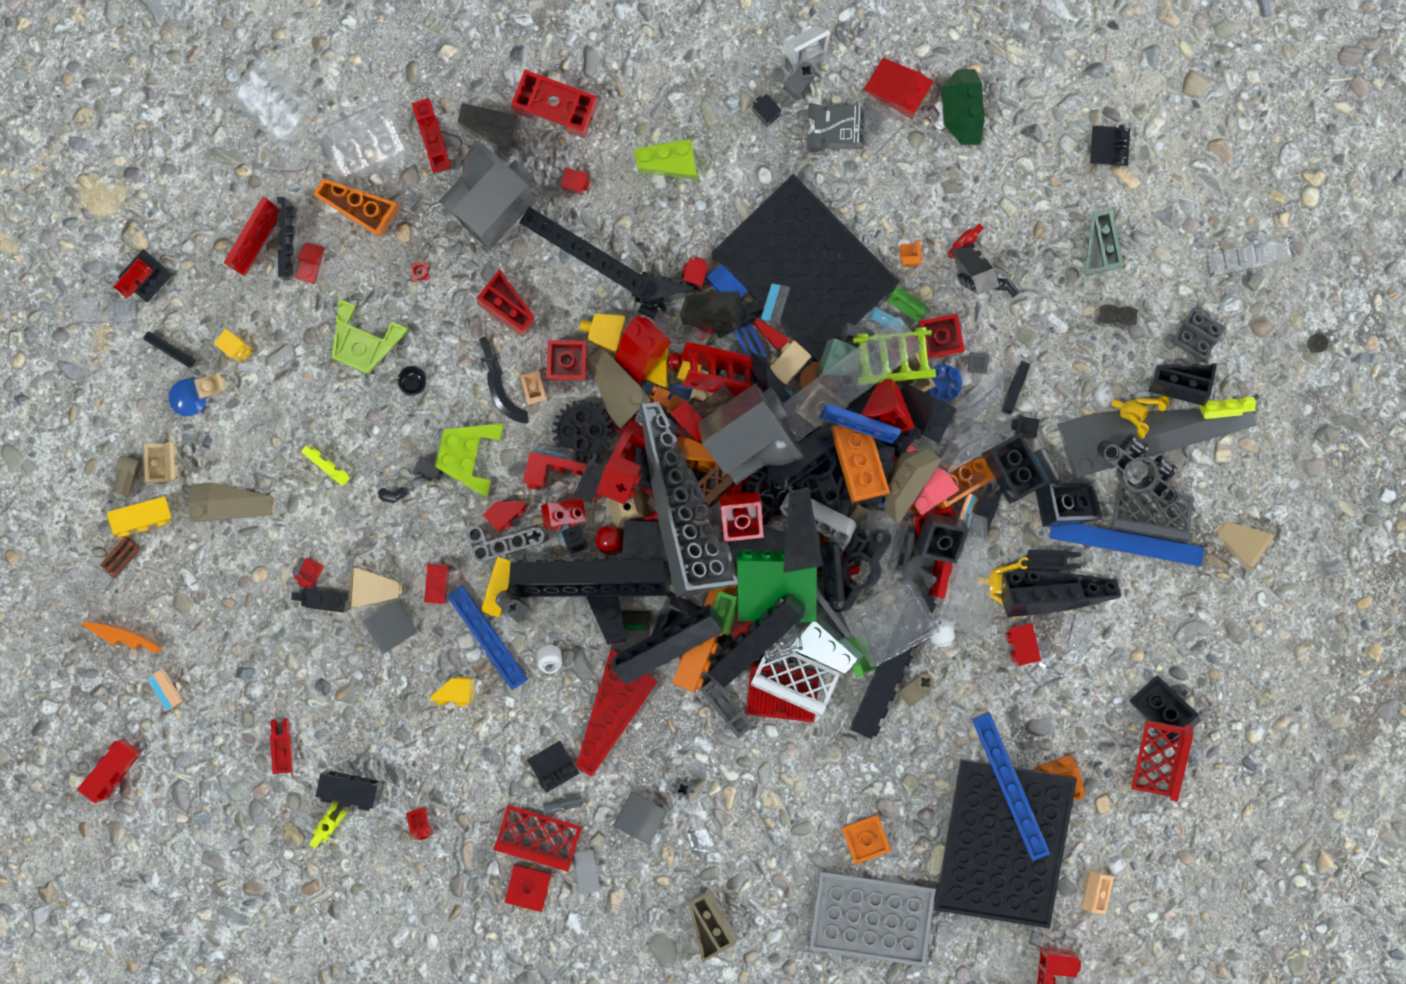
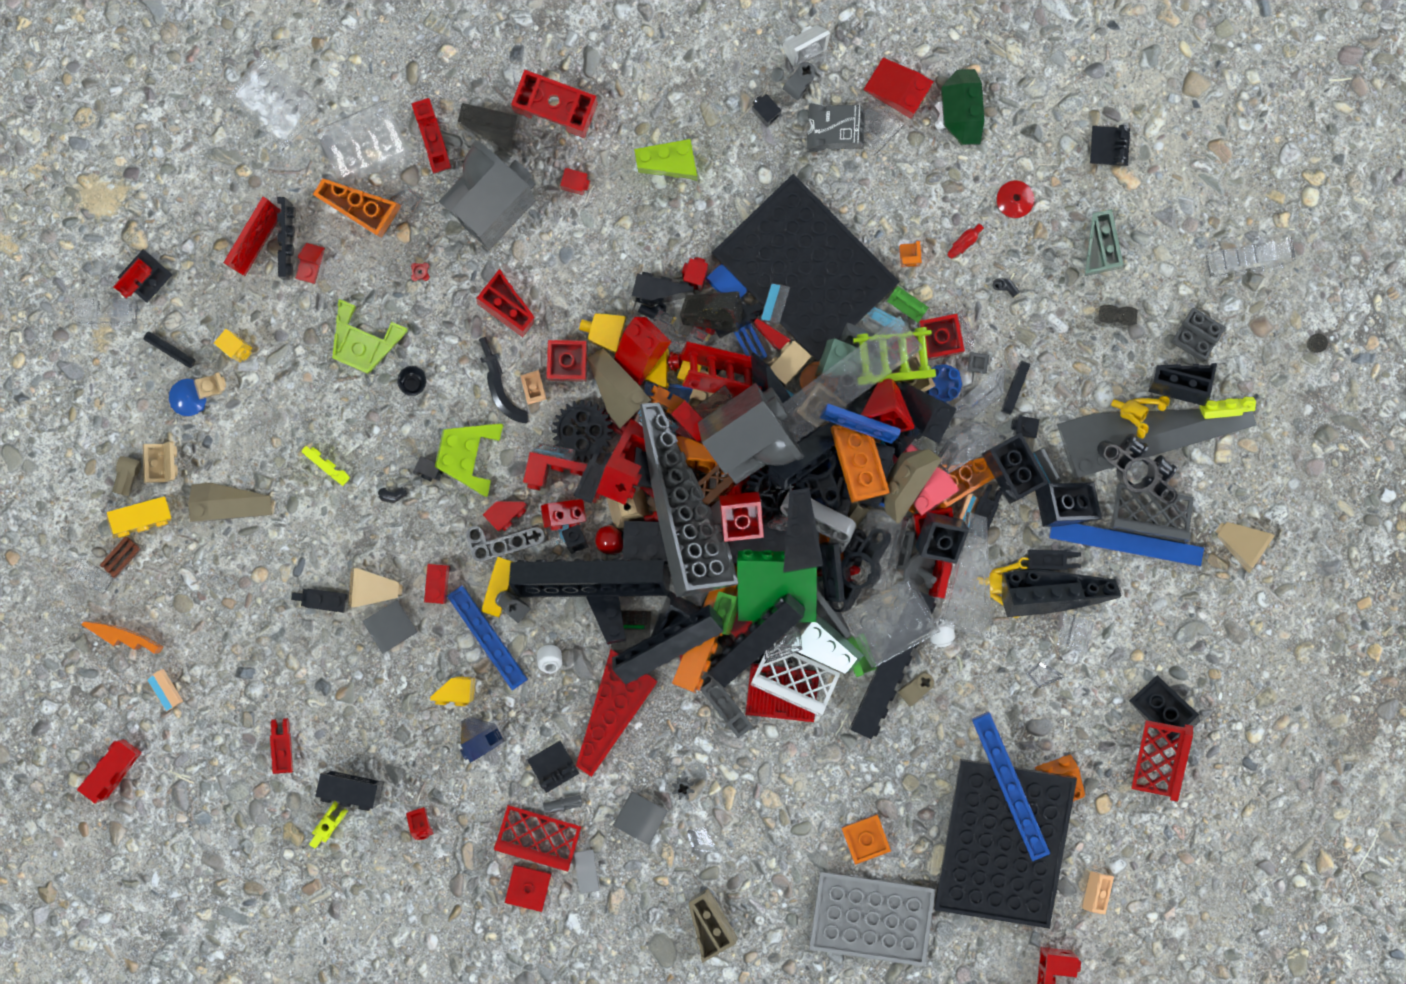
red bracket [294,558,325,588] -> none
black brick [519,207,657,301] -> none
black wedge [952,242,999,295] -> none
red brick [1005,623,1041,666] -> none
none -> dark blue wedge [460,717,505,763]
none -> red dish [996,180,1035,218]

